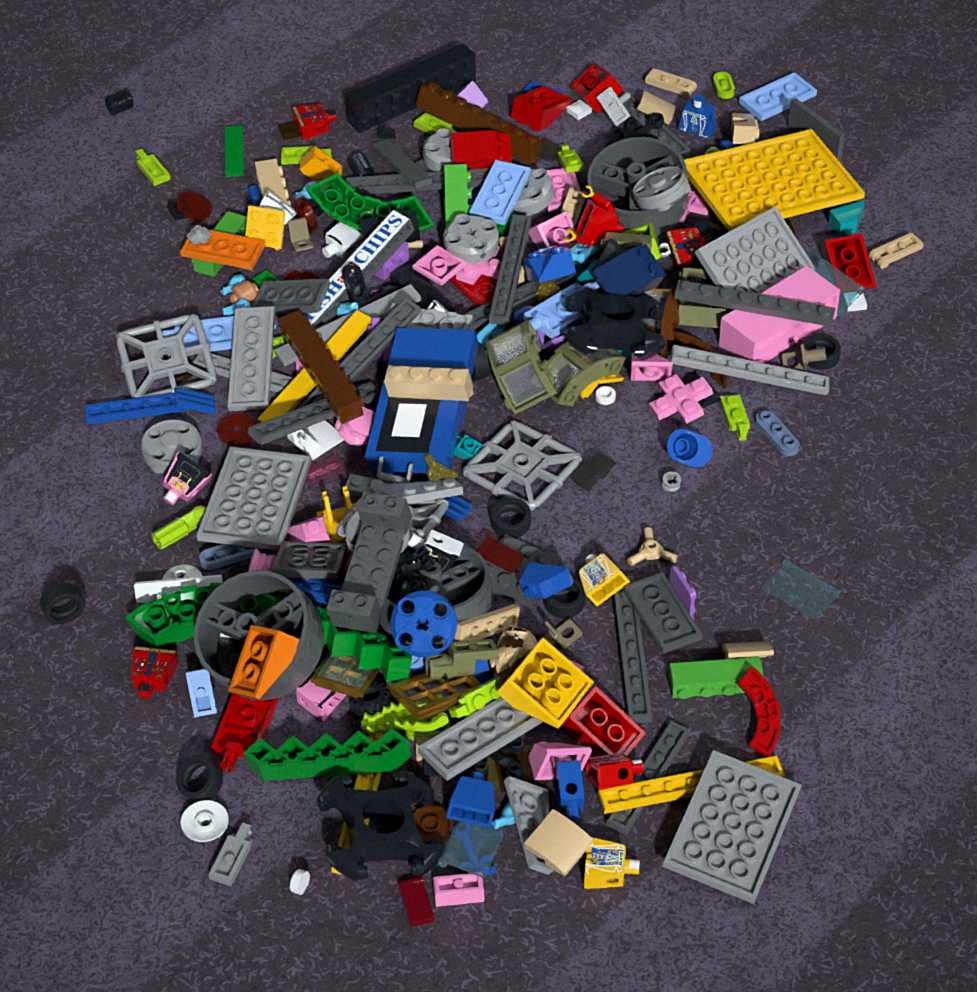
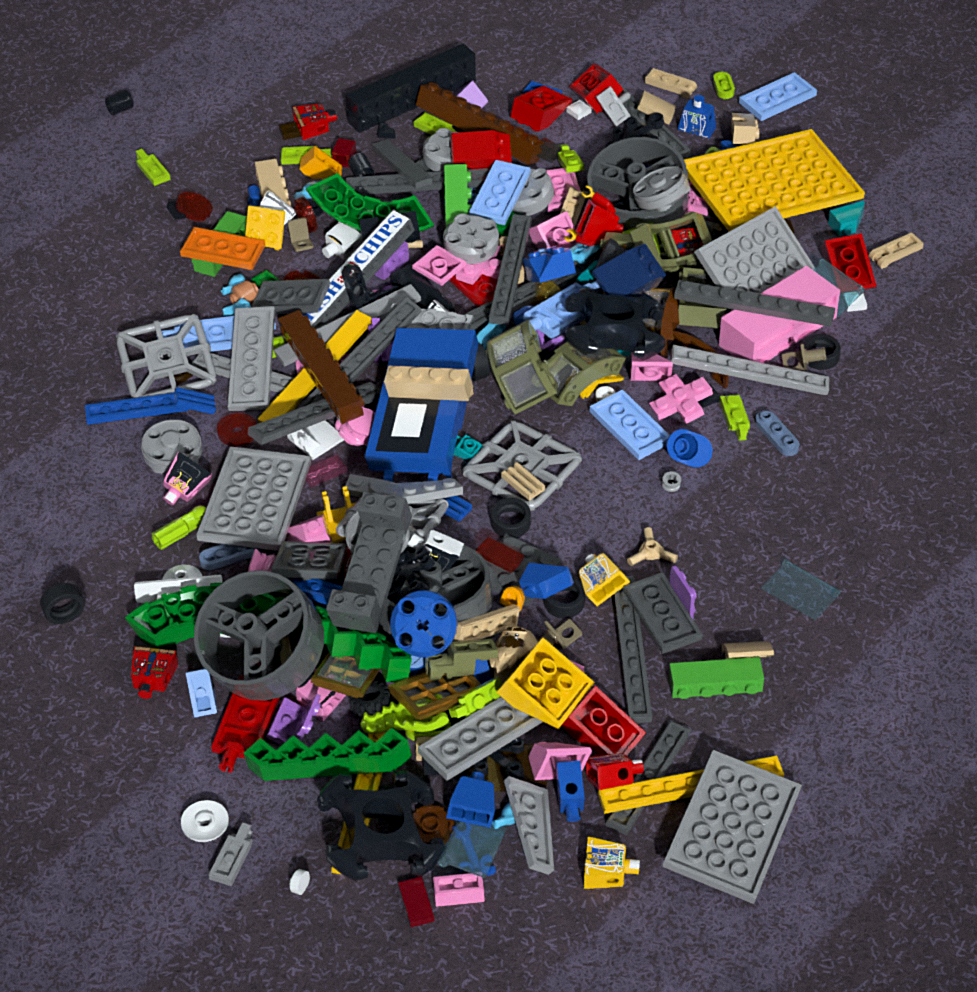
black tyre [176,755,223,802] -> none
light grey plant [187,225,211,244] -> none
green tile [225,126,244,177] -> none
orange slope [228,625,299,699] -> none
medium azure animal [337,302,358,318] -> none
light grey piece [377,456,413,483] -> none
clear yellow animal [423,453,459,481] -> none
tan slope [524,809,594,876] -> none
clear smoke slope [571,452,616,492] -> none
red tile [737,666,781,758] -> none
dark grey tile [788,98,845,162] -> none
none -> medium lavender bracket [266,693,321,745]
none -> dark red brick [332,138,357,168]
none -> light orange tile [499,585,525,611]
none -> tan tile [501,462,545,501]
none -> light blue plate [590,390,670,460]
none -> olive window [630,211,712,273]

